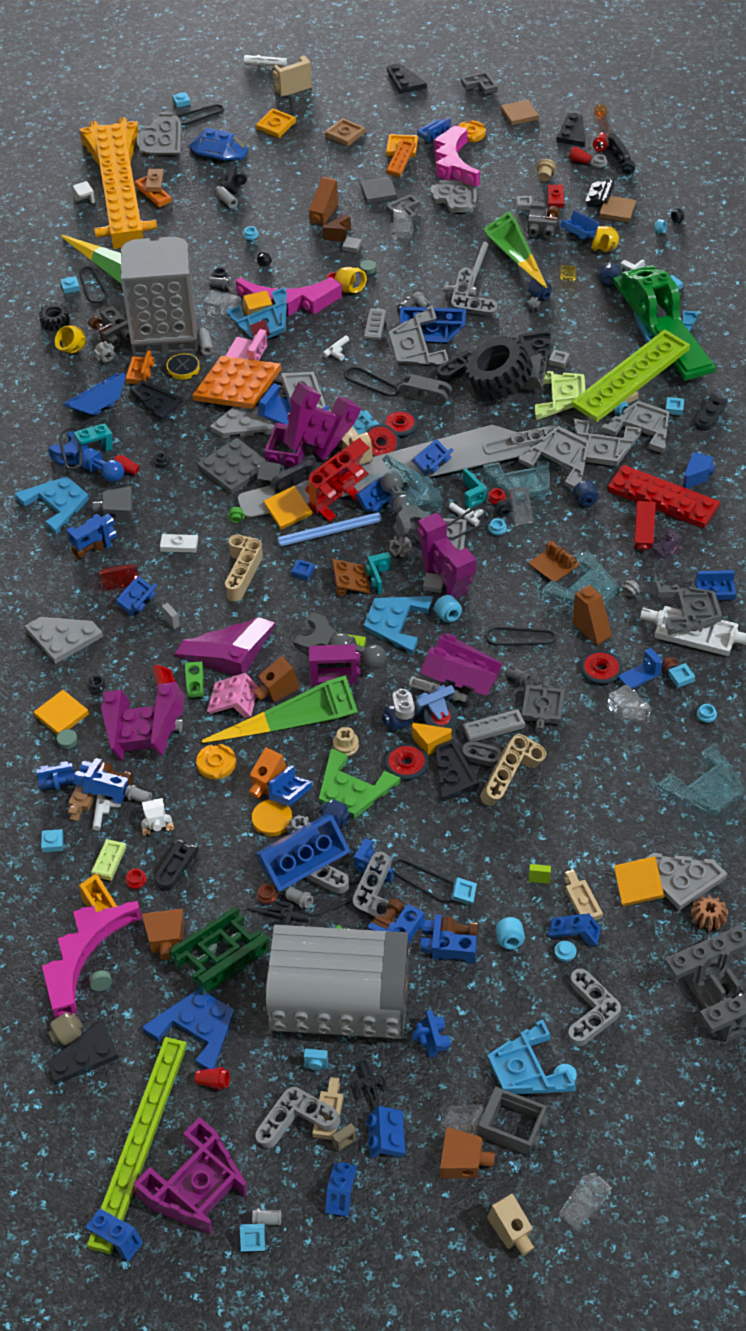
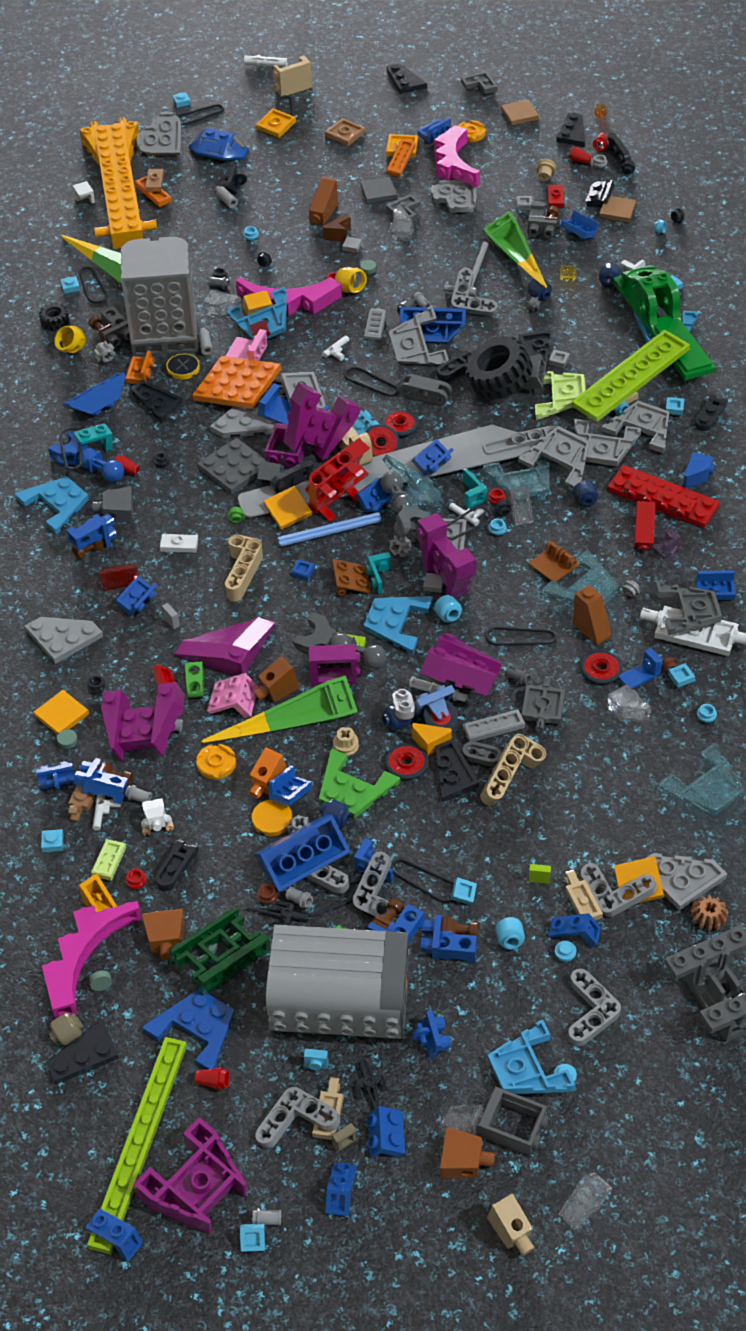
yellow helmet [591,226,619,252] -> none
none -> light grey beam [581,863,657,917]

